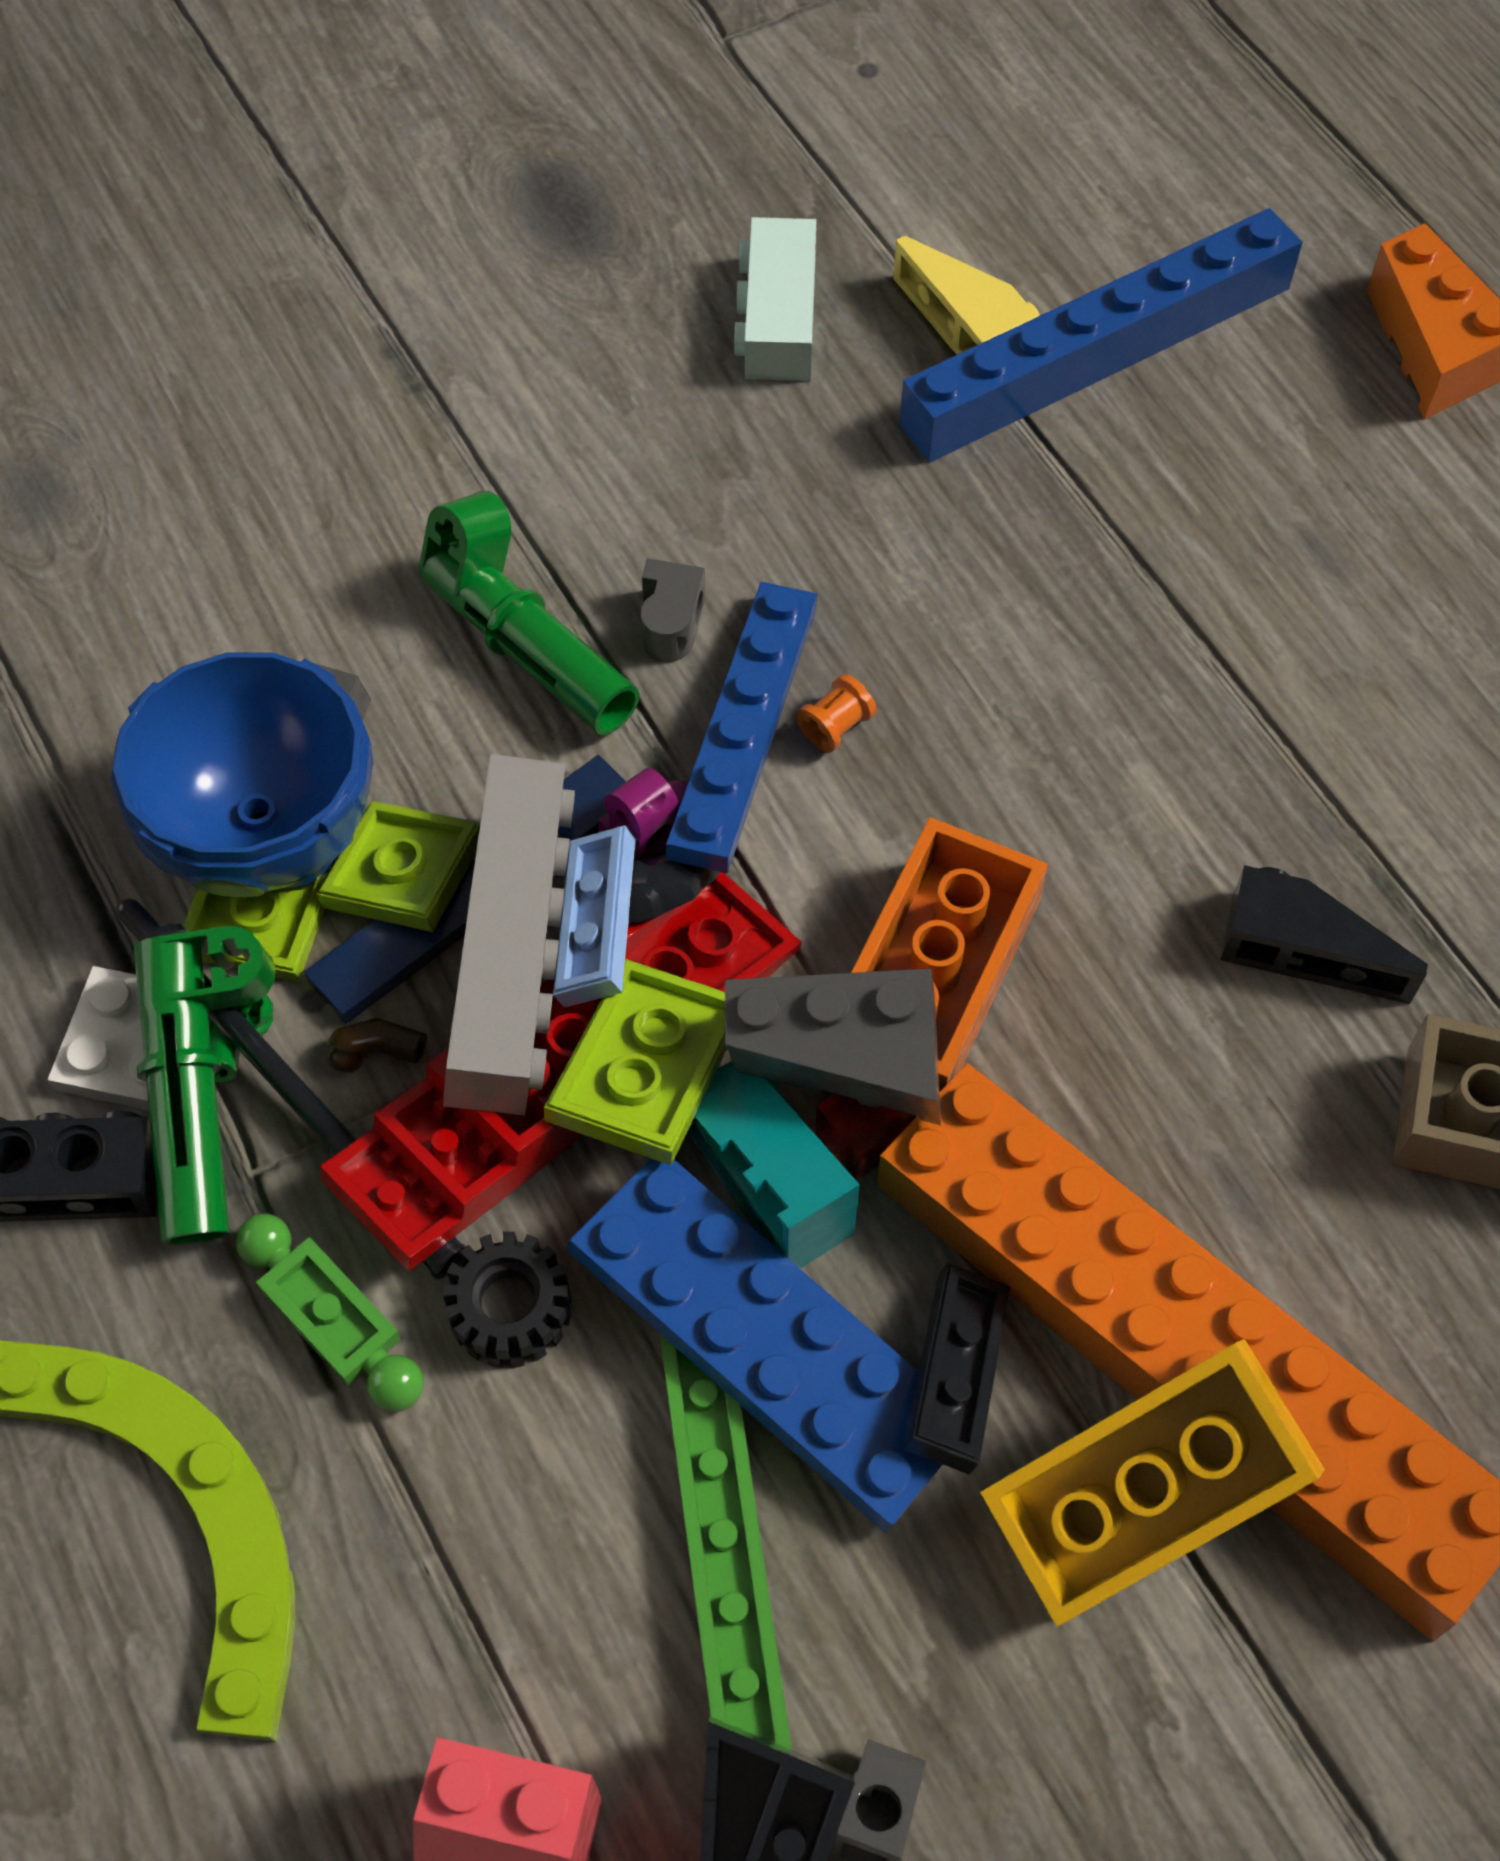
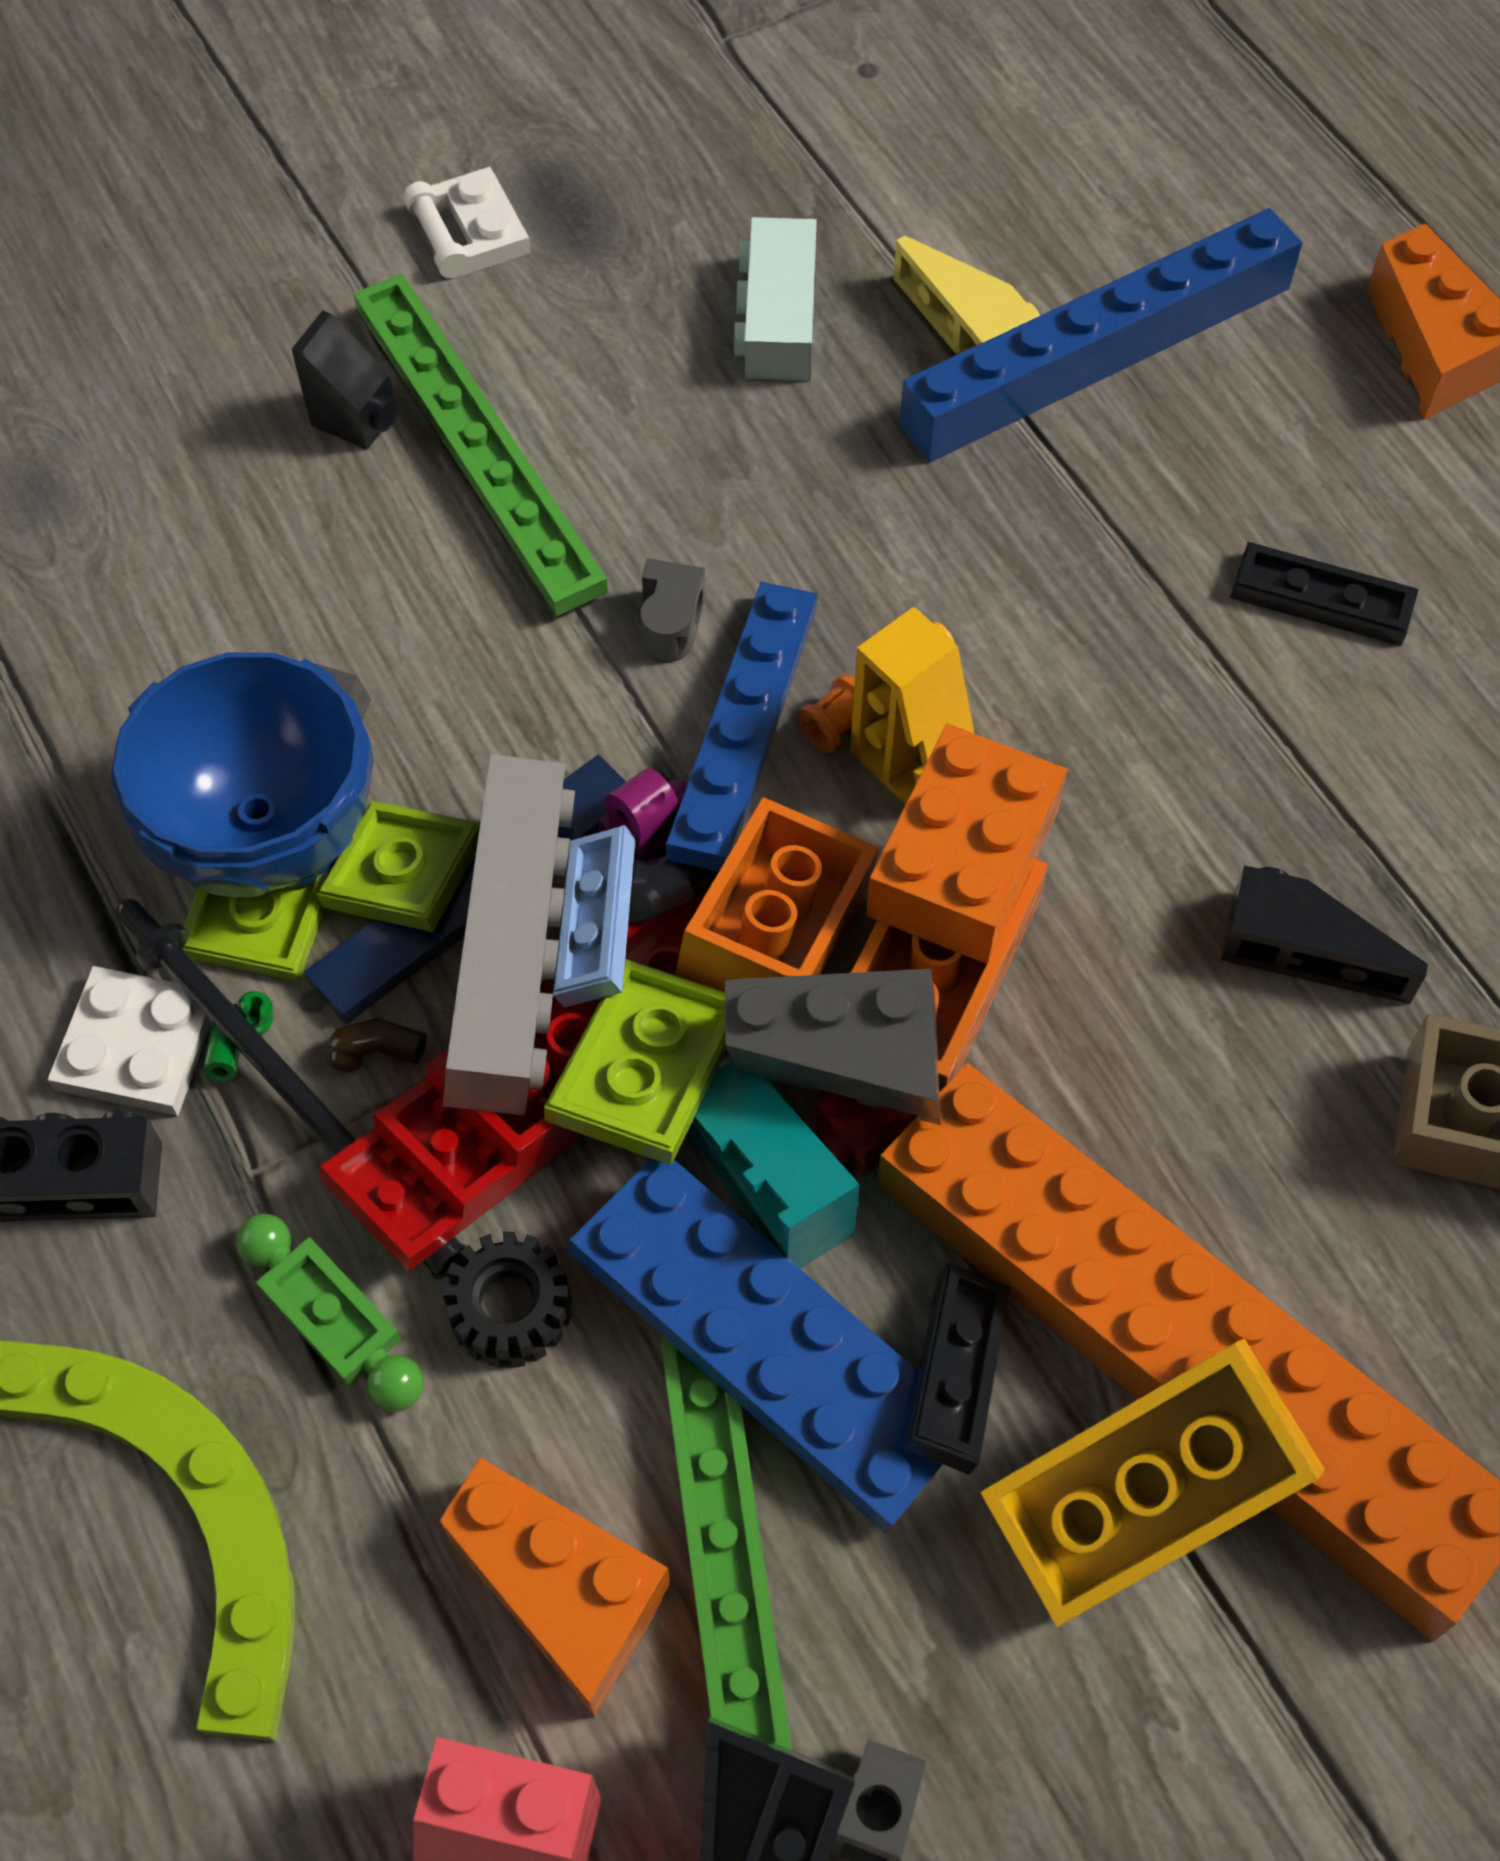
green piece [134,926,276,1245] -> none
green piece [419,491,640,735] -> none
none -> black slope [291,310,397,450]
none -> bright green plate [353,273,608,616]
none -> white plate [402,167,531,279]
none -> orange wedge [440,1457,671,1717]
none -> orange brick [675,797,879,992]
none -> yellow wedge [850,606,975,805]
none -> orange brick [866,723,1068,964]
none -> black tile [1230,542,1419,646]

